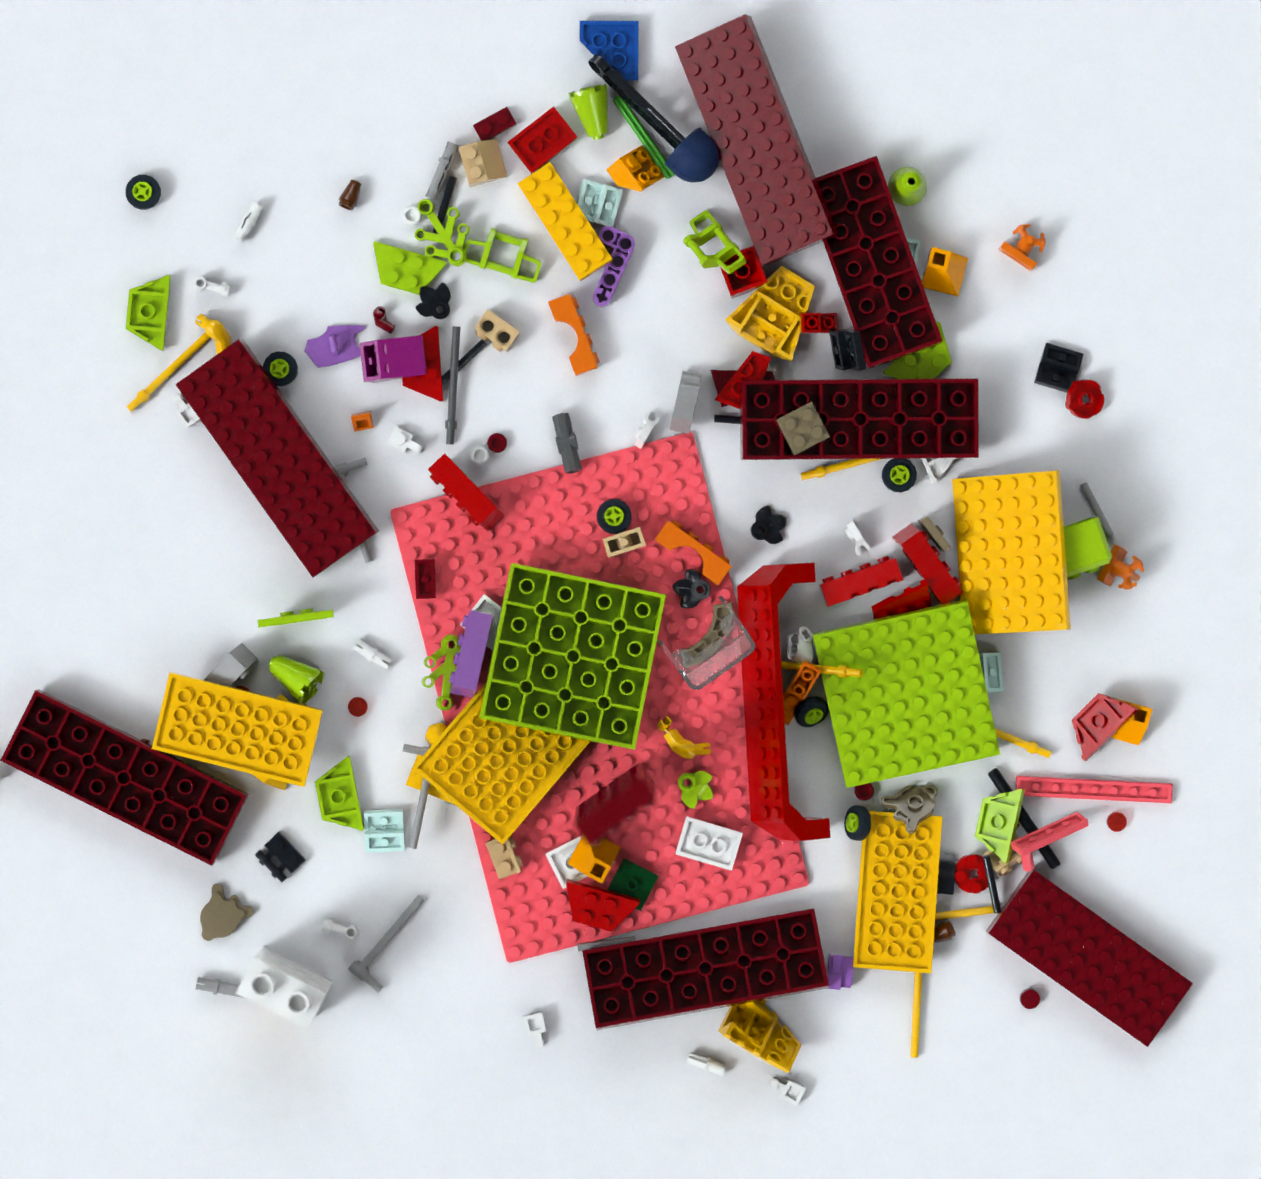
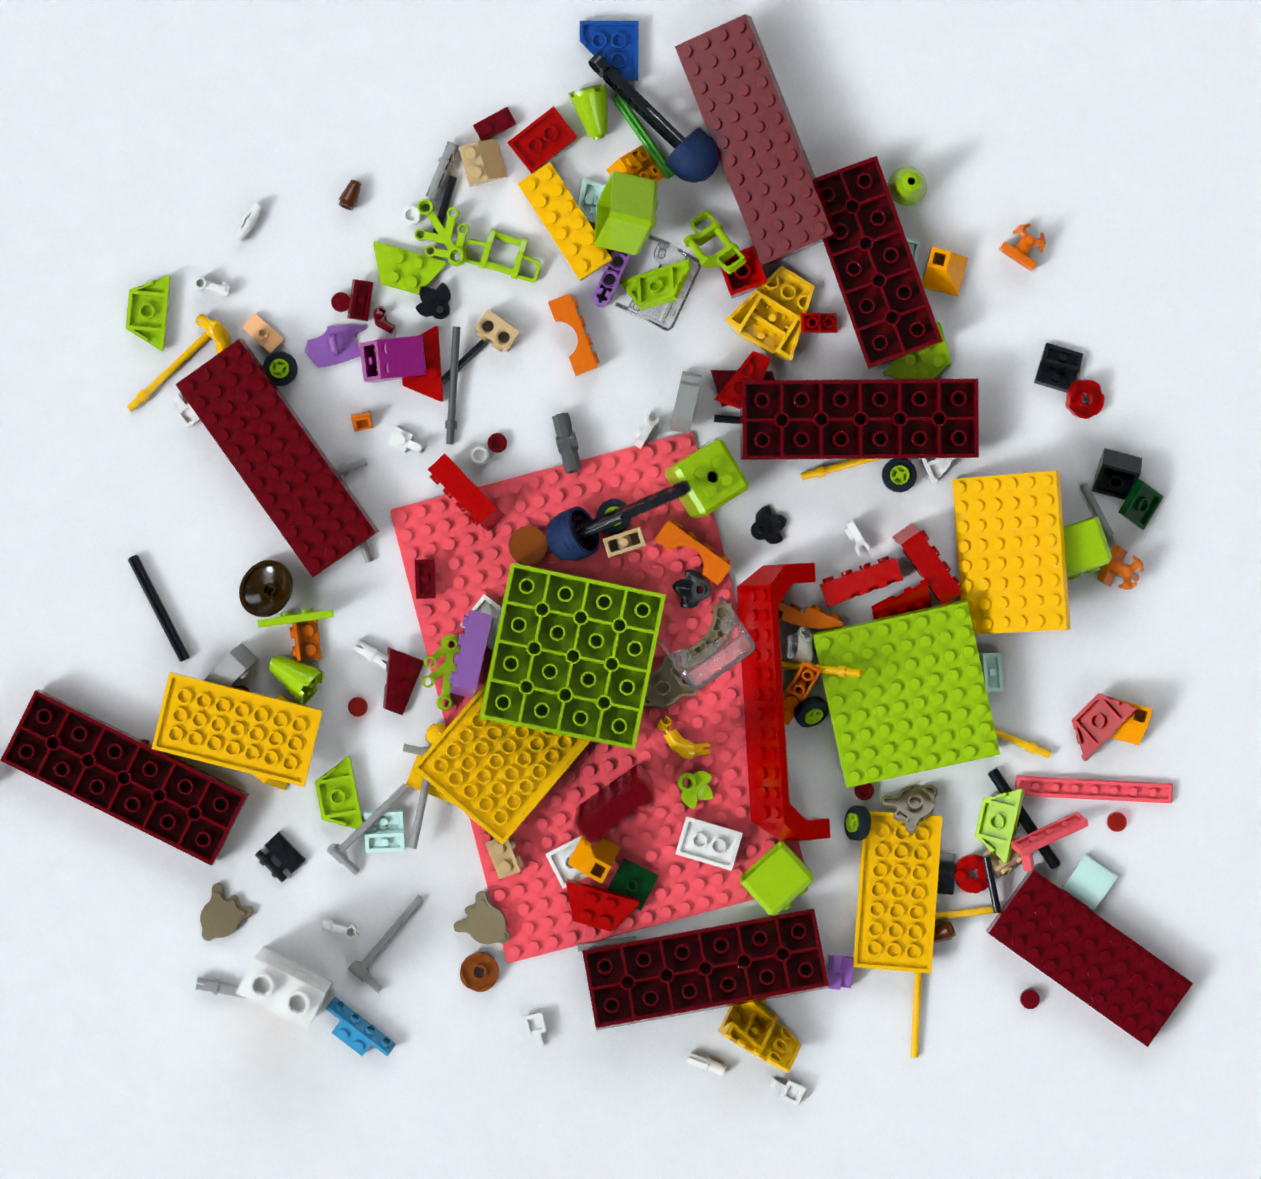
black wheel [125,174,161,210] -> none
dark tan plate [776,402,830,455] -> none
black slope [829,329,866,371] -> none
dark tan plate [918,516,951,552] -> none
none -> black axle [128,555,189,662]
none -> dark brown dish [239,560,293,617]
none -> light nougat plate [242,313,284,353]
none -> orange bracket [290,620,322,662]
none -> dark azure bracket [326,997,396,1056]
none -> light grey bar [327,783,409,875]
none -> dark red tile [331,292,350,312]
none -> dark red plate [347,279,373,321]
none -> dark red wing [383,647,424,715]
none -> dark tan tile [453,891,510,944]
none -> dark orange plate [460,952,499,992]
none -> dark orange tile [508,526,548,565]
none -> piece [546,480,691,561]
none -> lime plate [594,170,658,255]
none -> clear windscreen [615,235,701,331]
none -> lime wing [620,259,692,311]
none -> dark tan tile [644,654,697,707]
none -> lime plate [665,439,749,518]
none -> lime plate [739,840,813,915]
none -> orange slope [778,599,843,629]
none -> light aqua slope [1062,854,1117,911]
none -> black slope [1092,448,1142,500]
none -> dark green plate [1118,479,1164,530]

